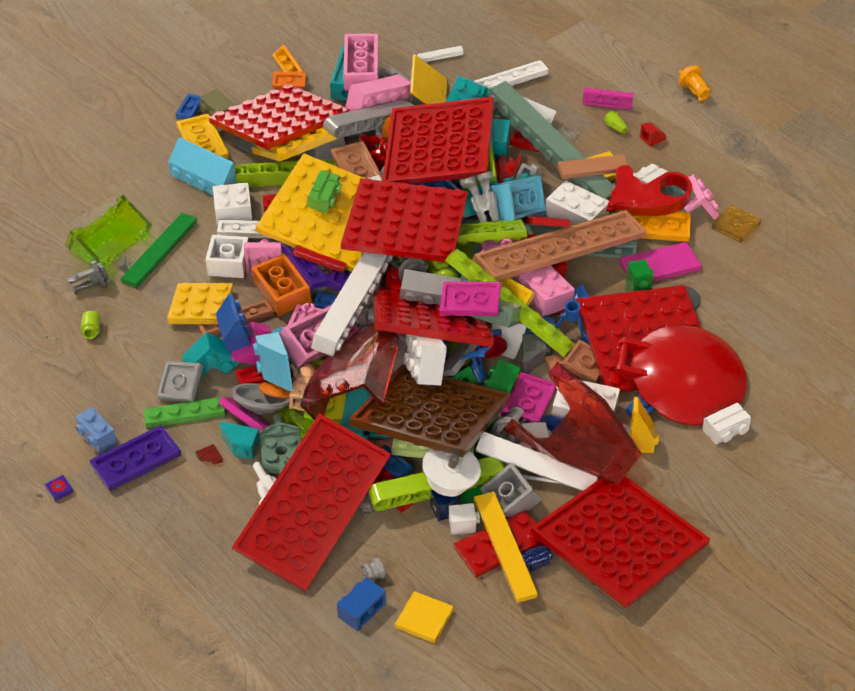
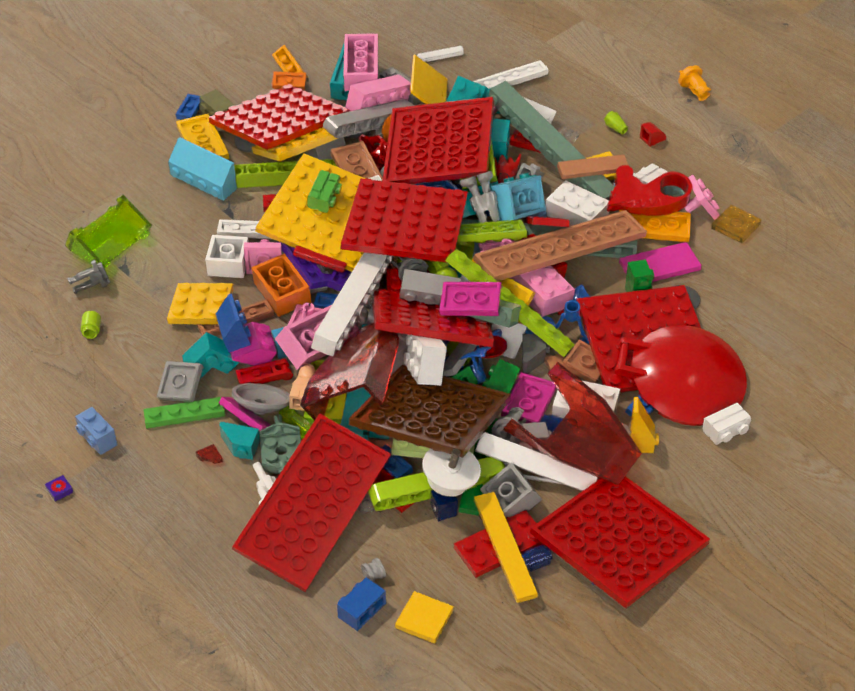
dark purple plate [89,425,181,491] -> none
green tile [121,212,197,289] -> none
white brick [213,183,252,225] -> none
medium azure slope [253,332,293,391] -> none
orange dish [259,381,291,398] -> none
white brick [449,503,480,535] -> none
dark pink tile [582,88,634,110] -> none

